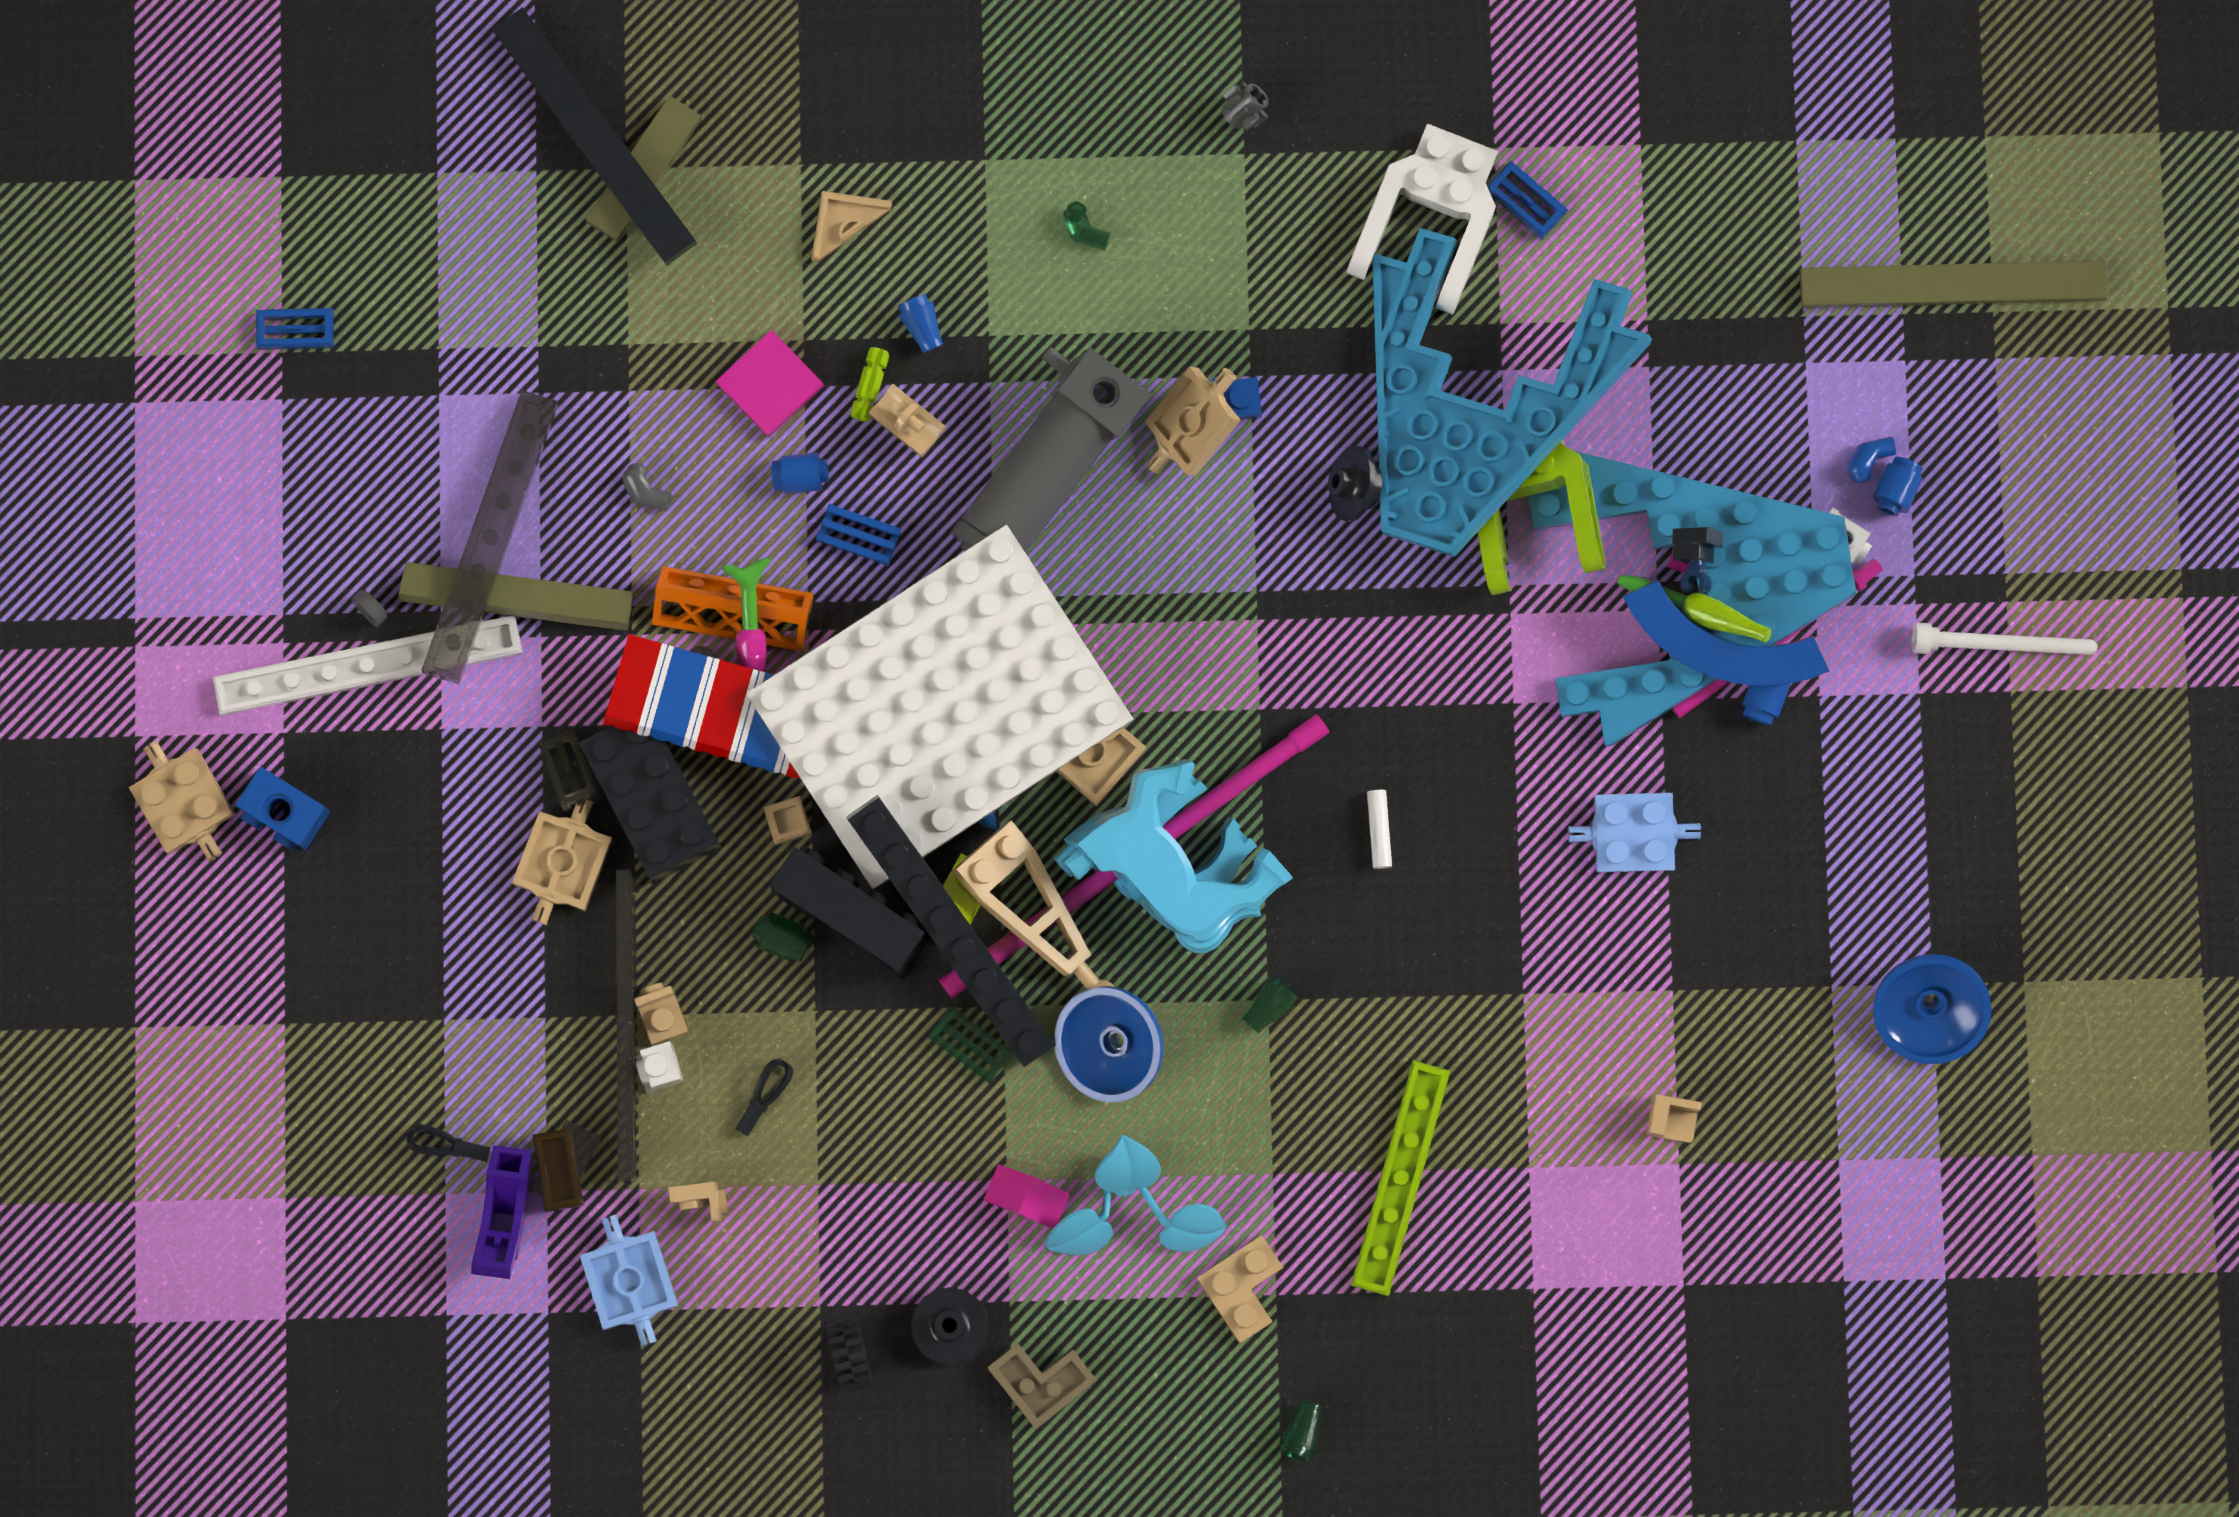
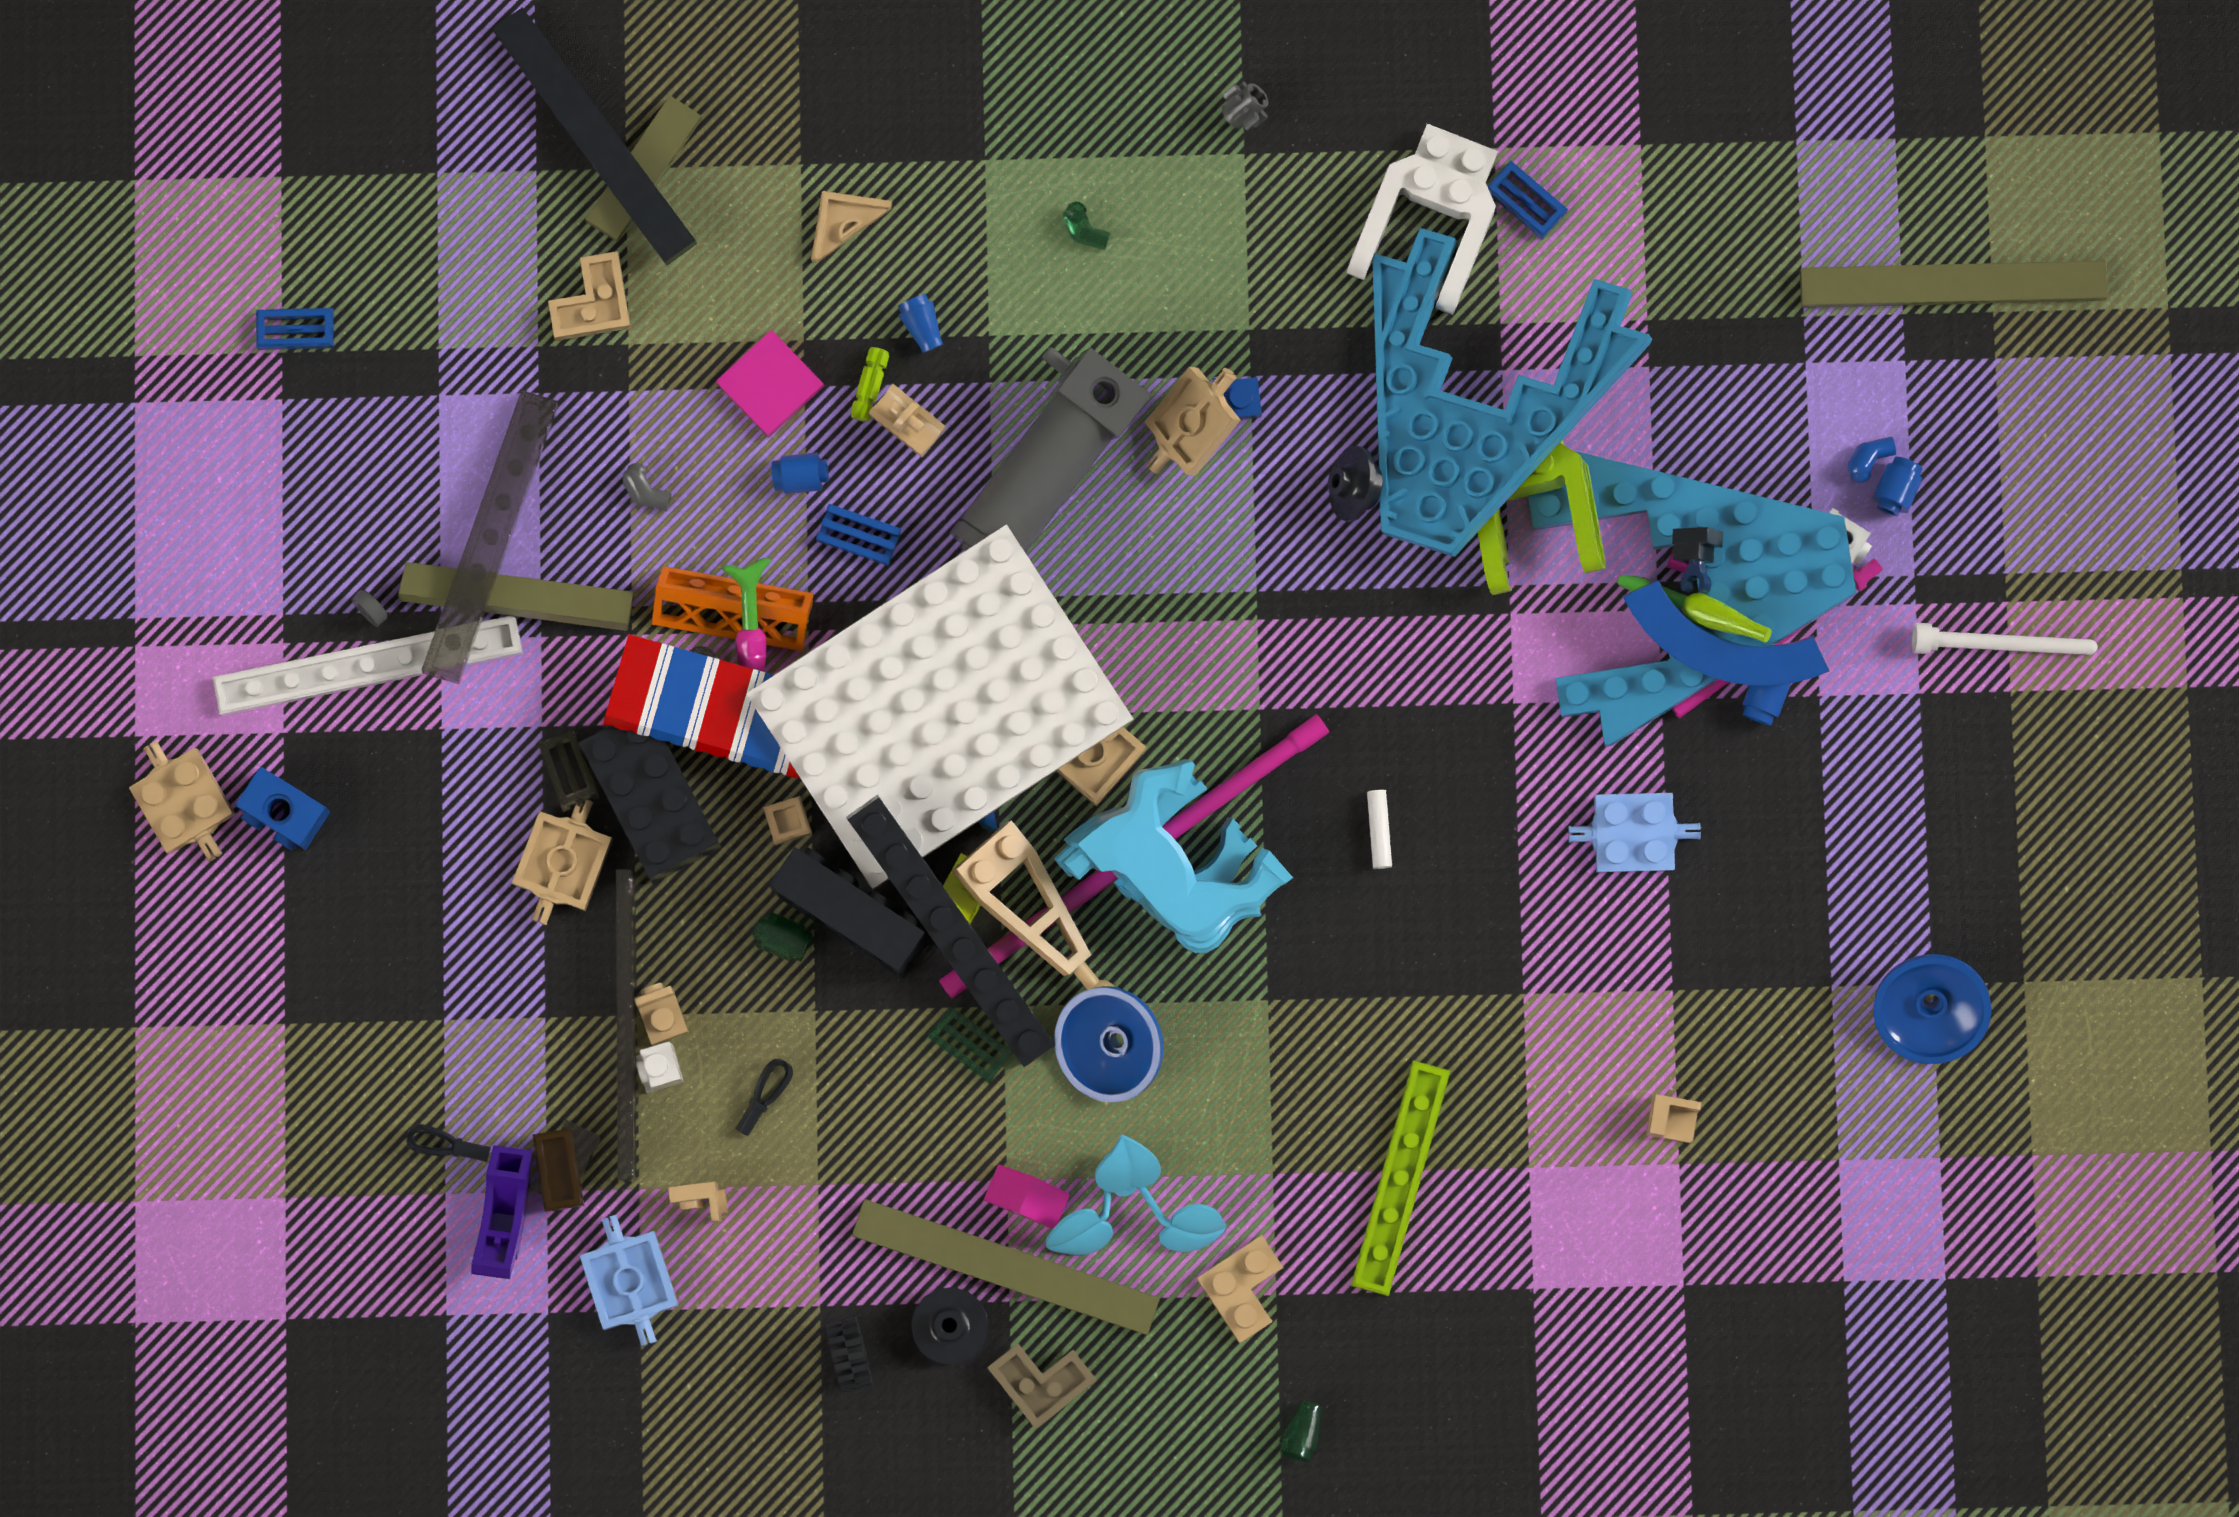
clear green cone [1242,976,1299,1034] -> none
none -> tan plate [548,251,631,341]
none -> olive tile [852,1199,1160,1336]

